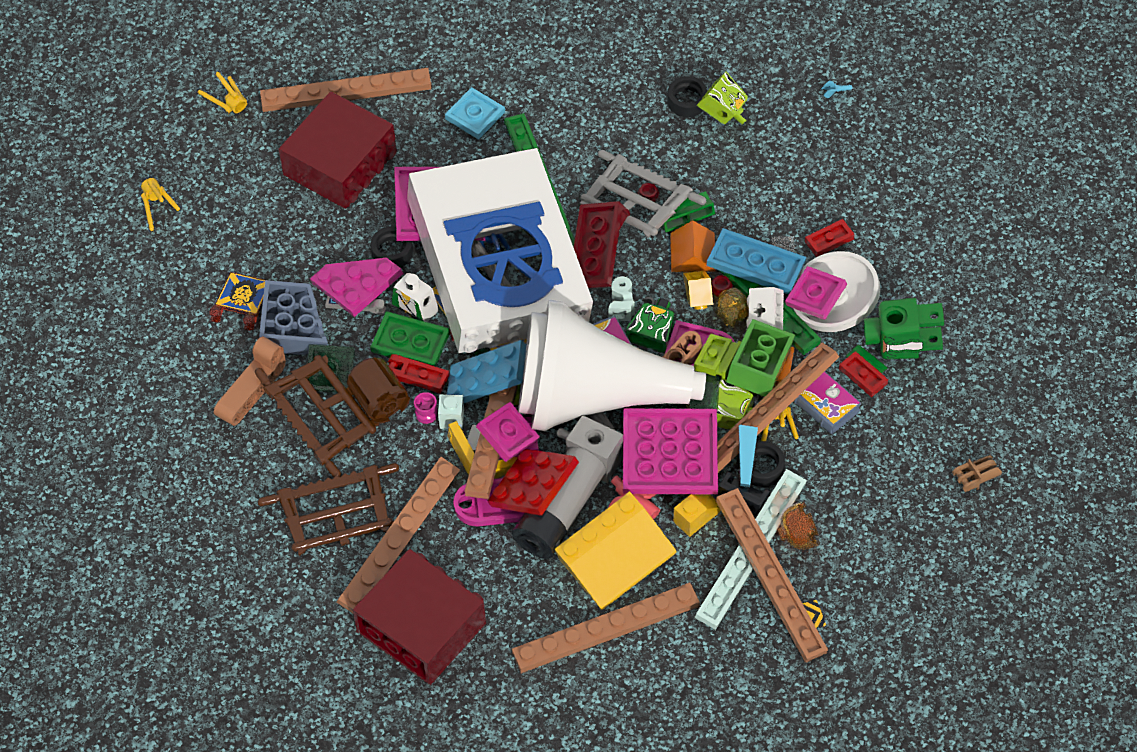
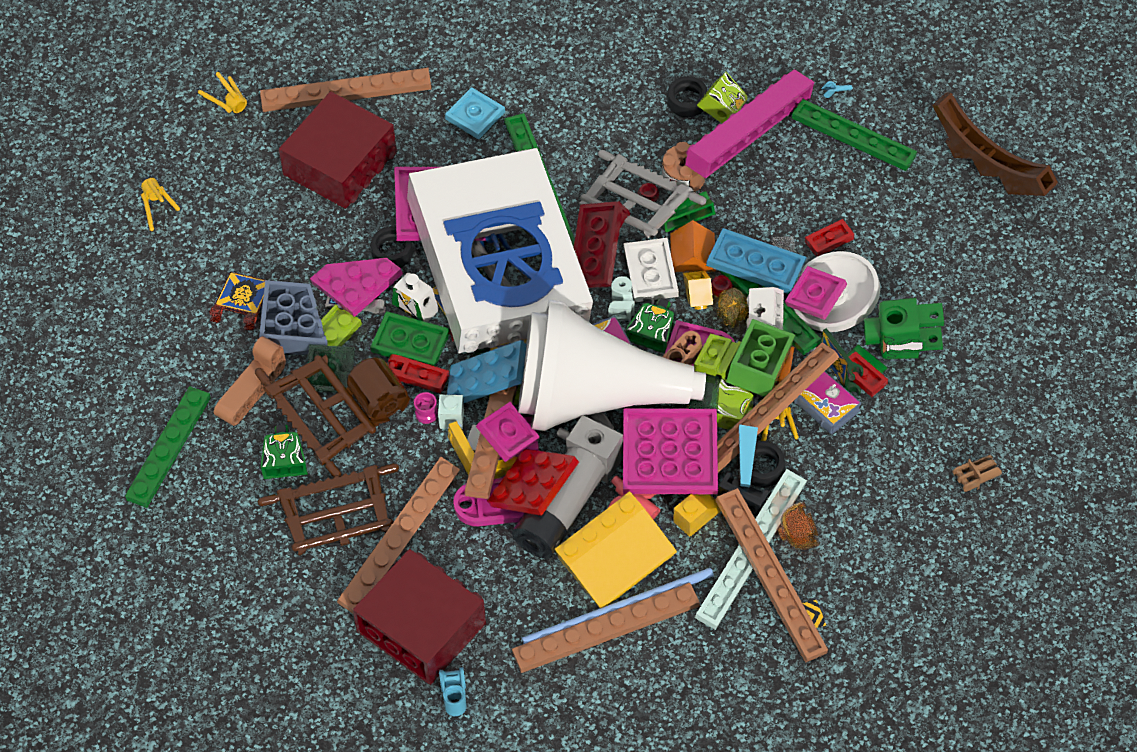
none -> green plate [125,386,211,508]
none -> green torso [261,424,308,479]
none -> lime plate [321,304,362,355]
none -> medium azure piece [439,667,467,716]
none -> light blue piece [521,568,714,644]
none -> white plate [624,238,679,303]
none -> nougat brick [662,142,705,192]
none -> dark pink brick [685,69,814,179]
none -> green plate [792,99,917,171]
none -> flag [821,328,864,396]
none -> reddish brown arch [932,92,1058,196]

